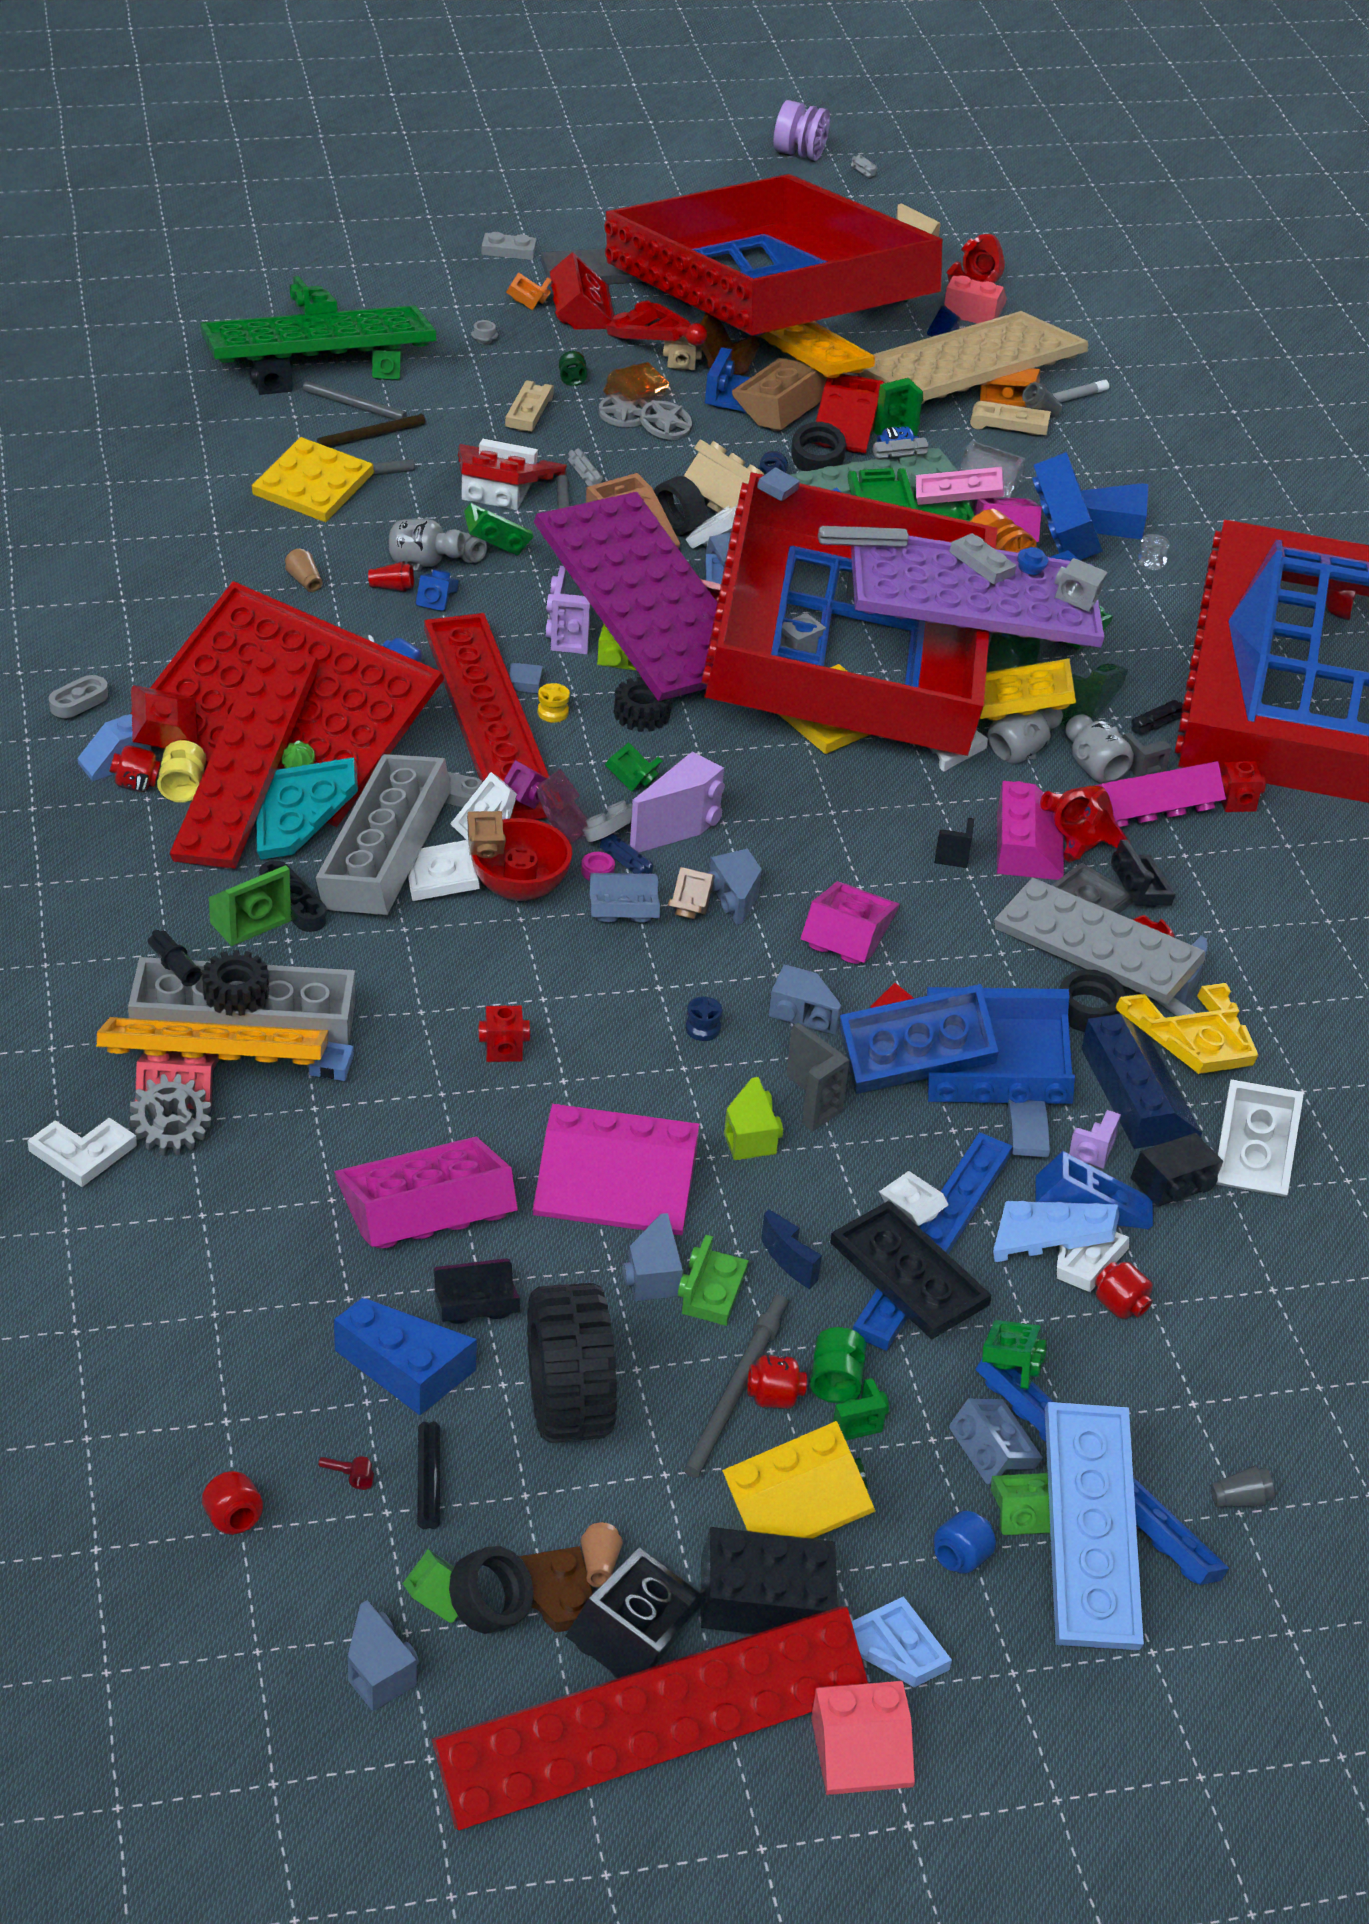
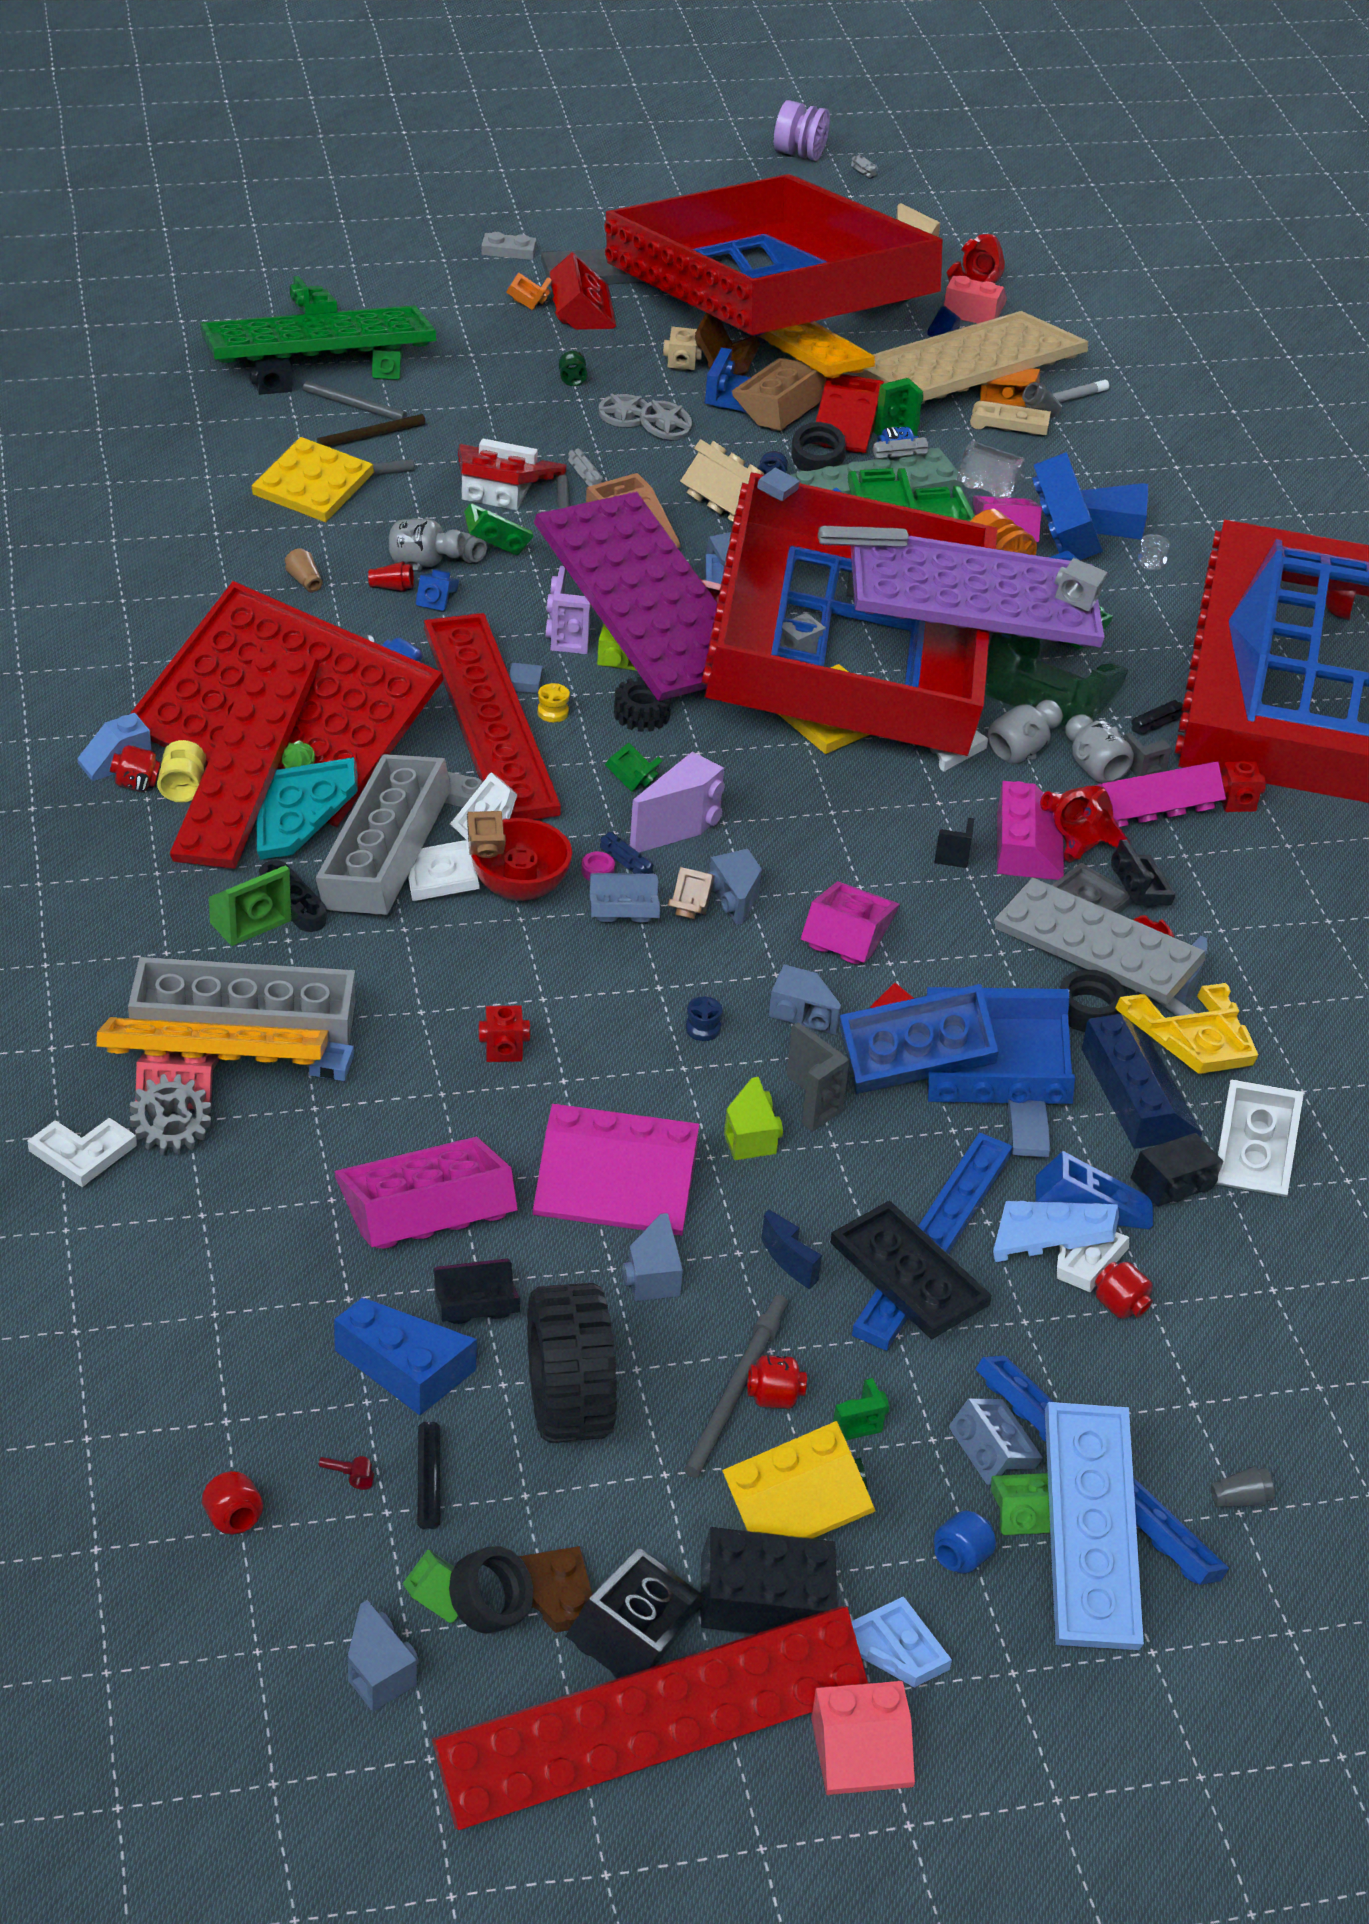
light grey plate [49,675,108,719] -> none
red slope [131,685,197,748] -> none
black axle [148,929,202,987] -> none
black tyre [202,950,269,1016] -> none
light grey plate [471,320,498,344] -> none
magenta bracket [504,760,551,809] -> none
tan plate [505,380,554,432] -> none
clear pink slope [536,769,587,844] -> none
nougat cone [581,1522,623,1587] -> none
light grey plate [582,800,633,842] -> none
clear orange bracket [603,362,670,401] -> none
red plate [605,300,707,346] -> none
black tyre [654,476,706,535] -> none
bright green bracket [678,1235,749,1326] -> none
white wing [686,504,738,549] -> none
green wheel [810,1327,867,1404] -> none
white plate [879,1171,949,1226] -> none
bright pink plate [916,467,1004,505] -> none
light grey plate [949,533,1017,585] -> none
yellow plate [980,658,1076,720] -> none
green bracket [982,1320,1047,1389] -> none
blue plate [1017,547,1049,575] -> none
lavender bracket [1069,1110,1121,1169] -> none

